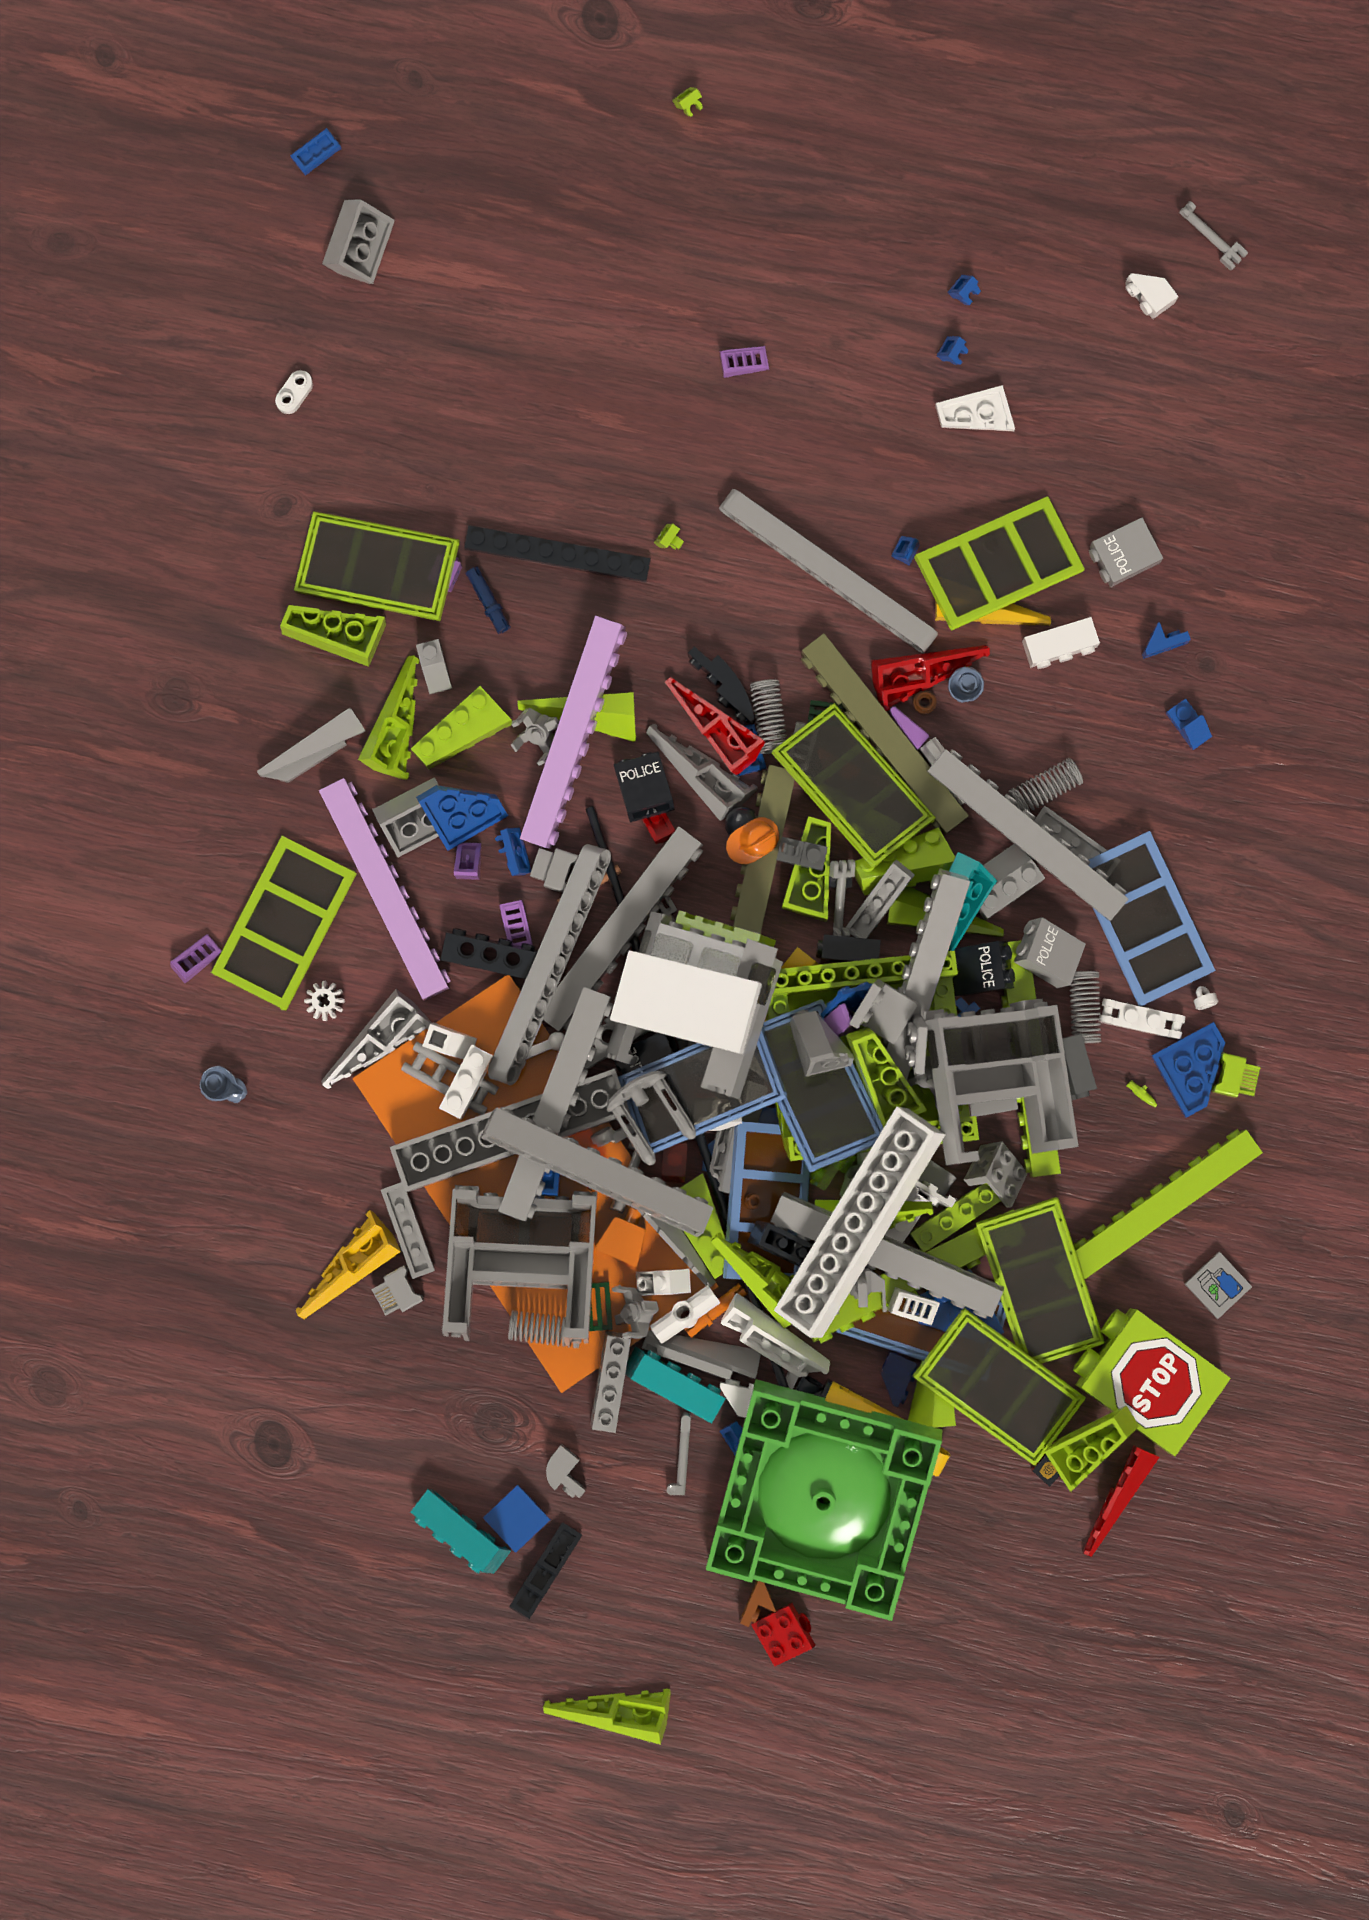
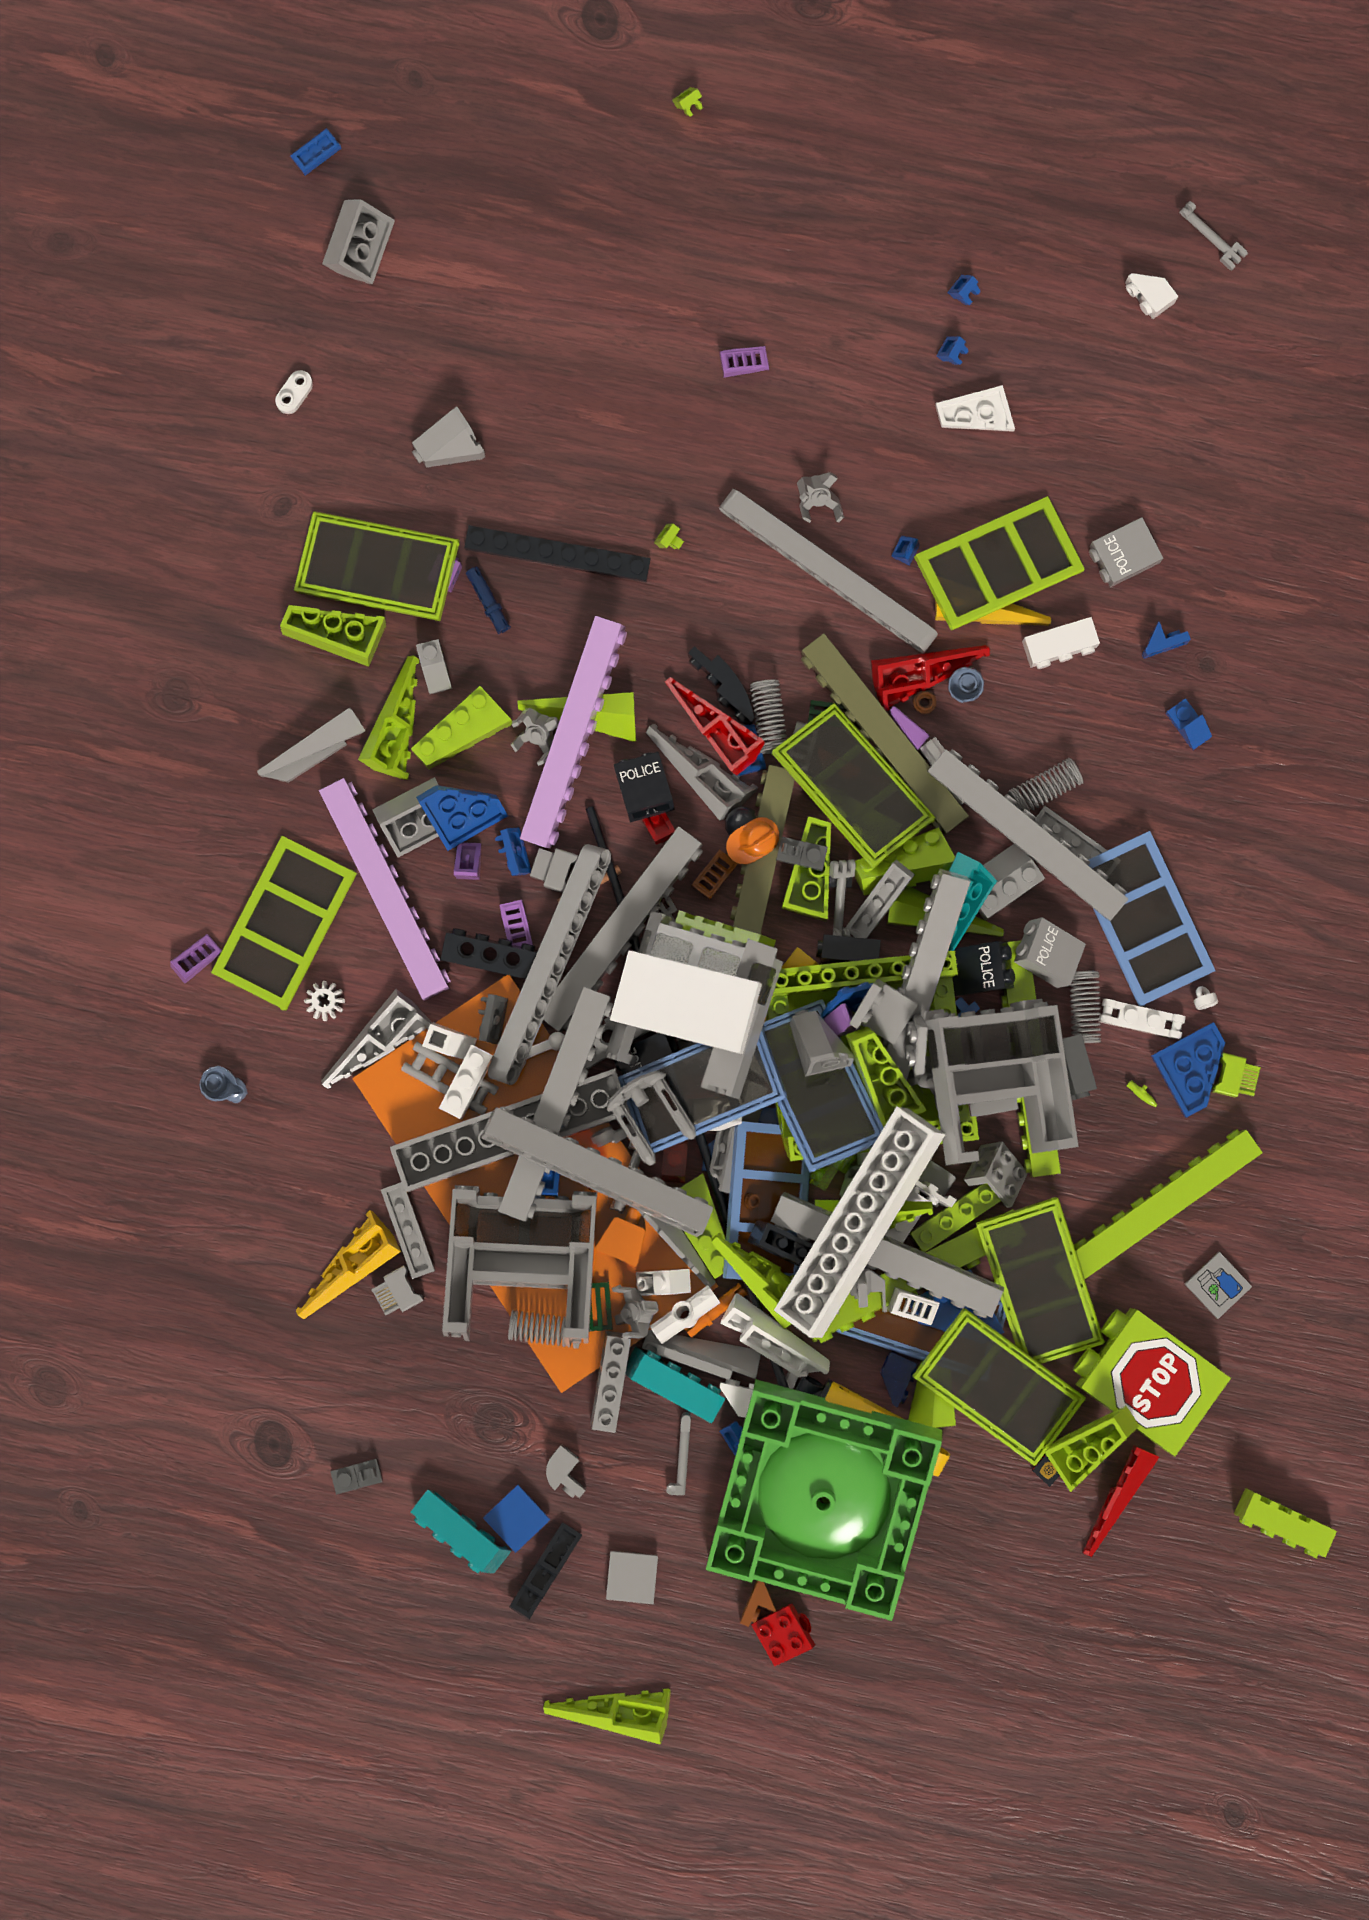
none -> dark grey plate [330,1458,383,1495]
none -> light grey slope [412,407,485,468]
none -> dark grey plate [478,994,508,1045]
none -> light grey tile [606,1551,658,1604]
none -> dark orange slope [691,849,738,901]
none -> light grey piece [797,472,844,523]
none -> lime wedge [1234,1488,1337,1559]

